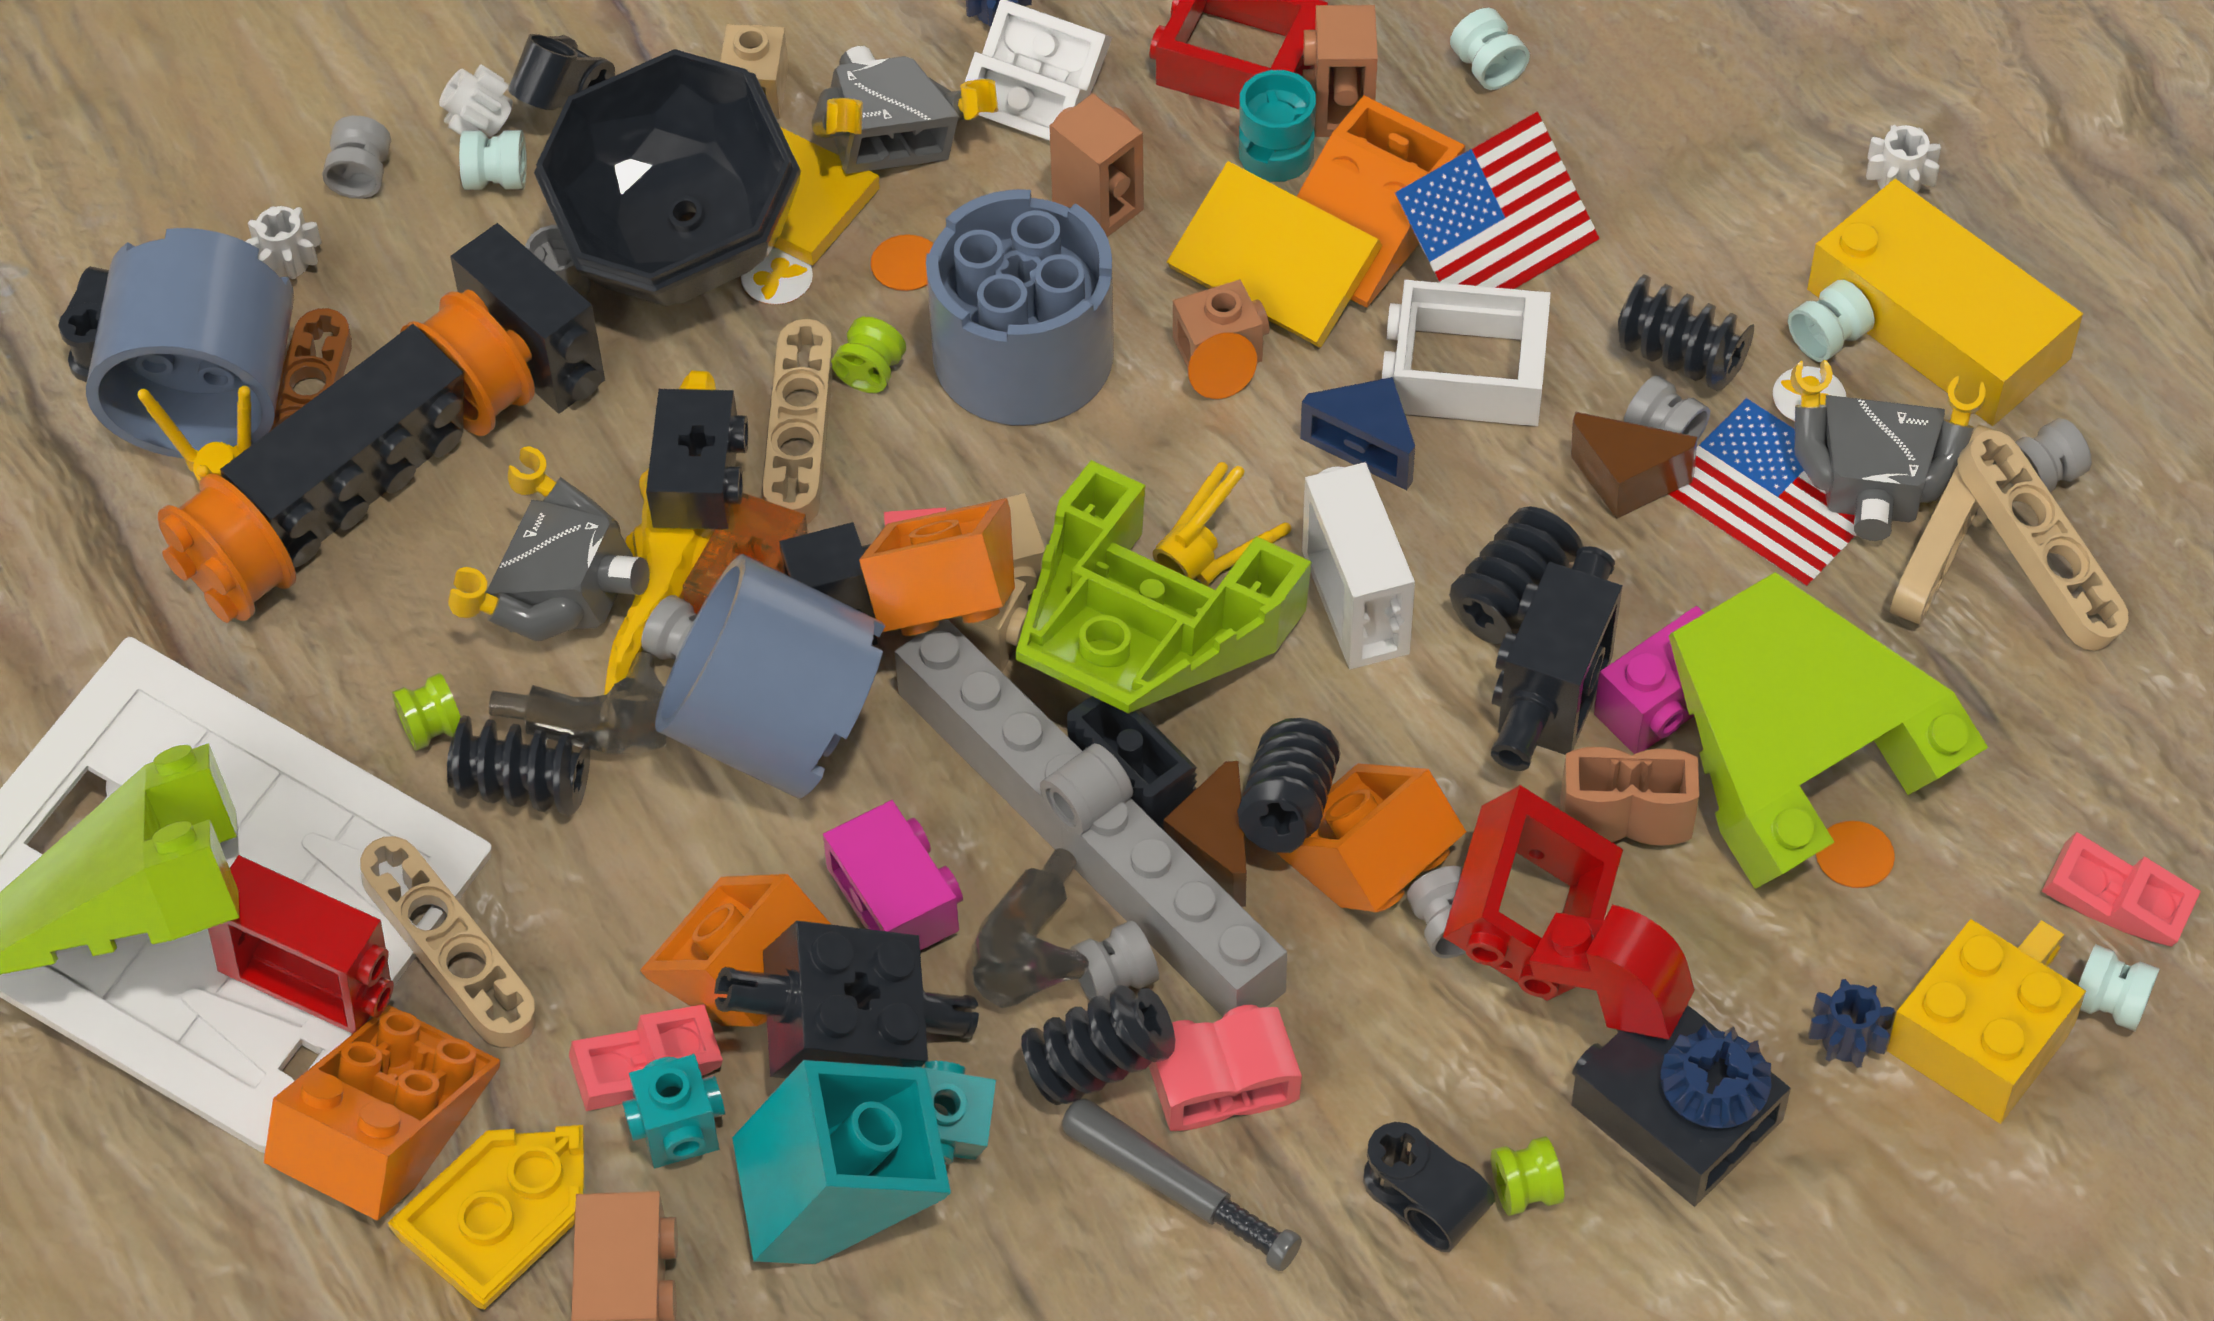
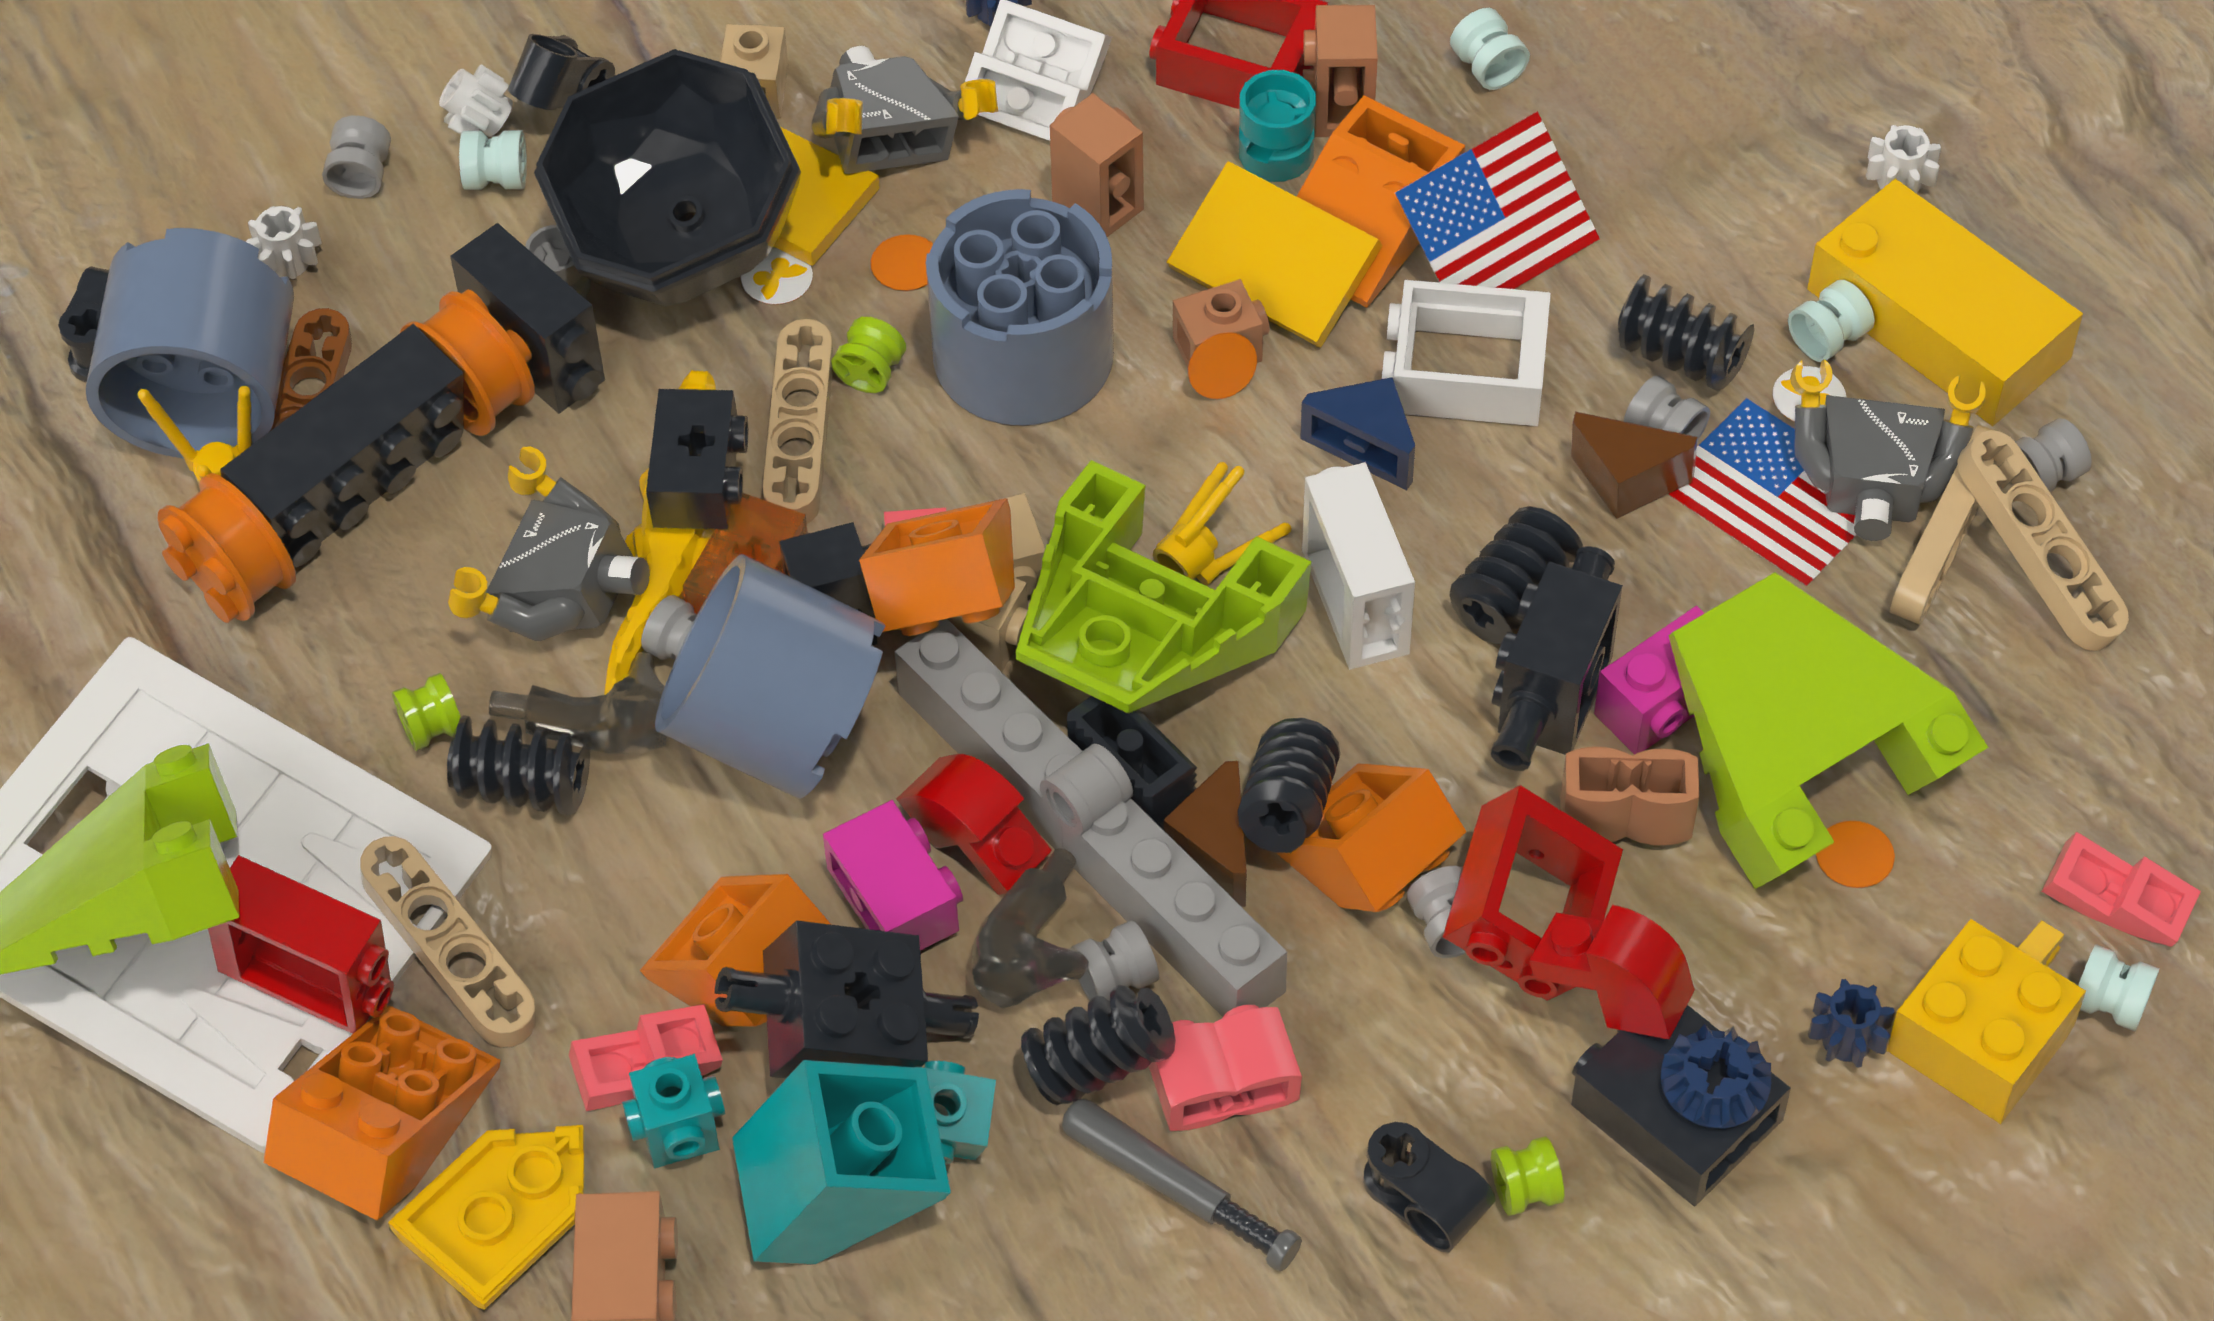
none -> red brick [896,754,1052,895]

